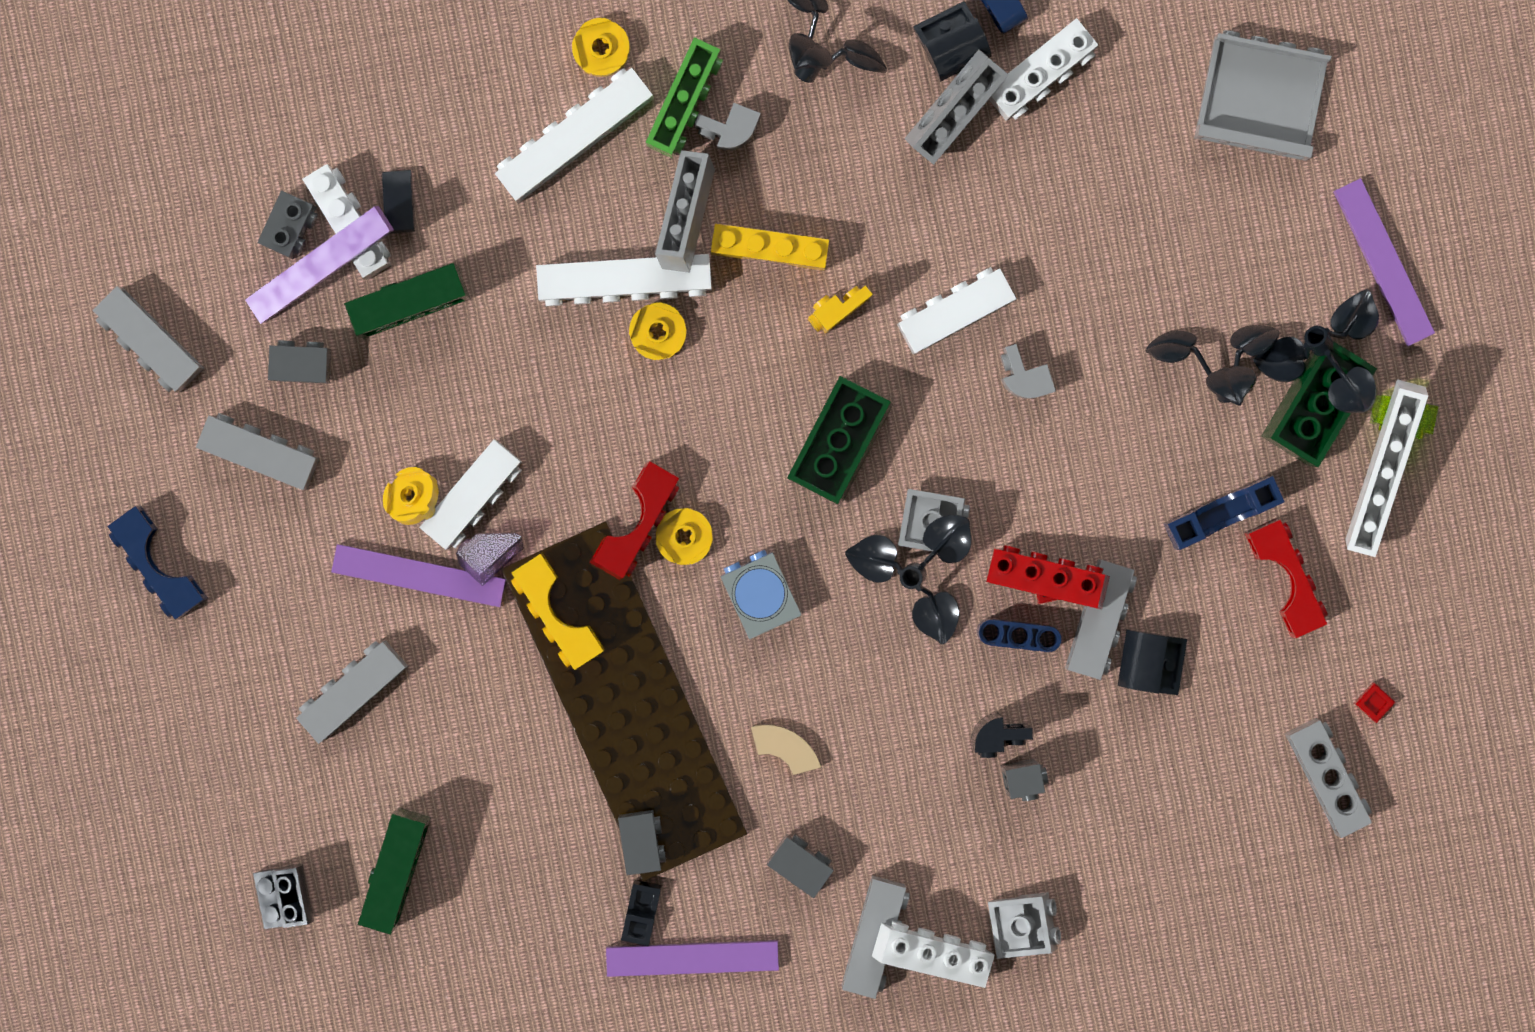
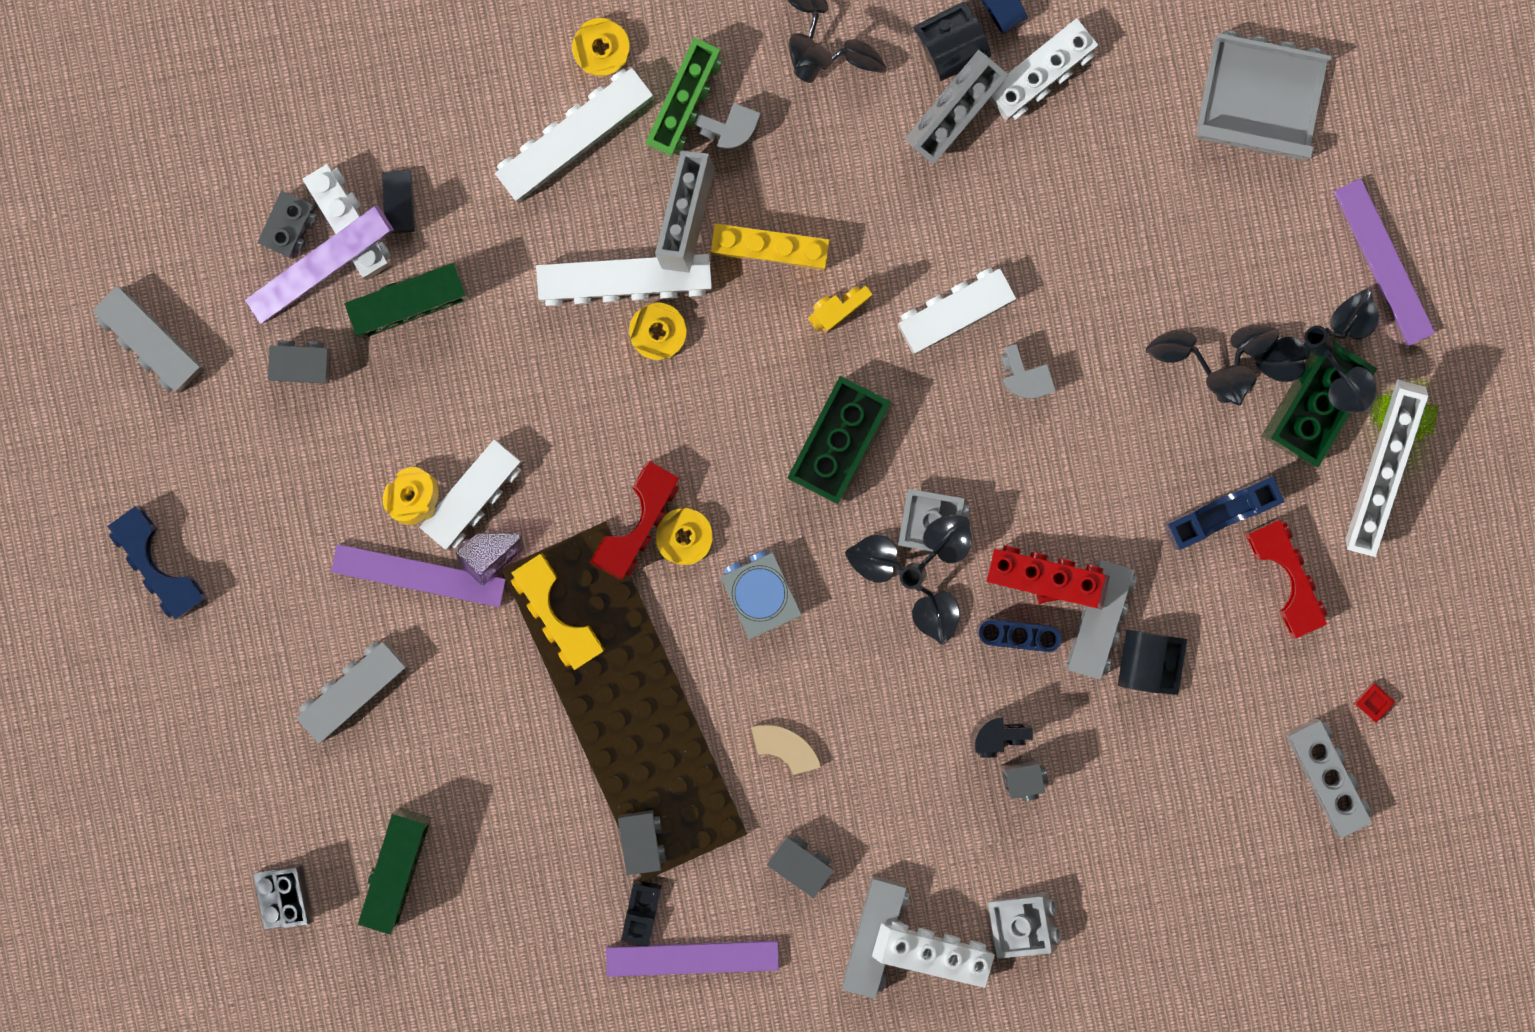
light grey brick [196,413,320,490] -> none

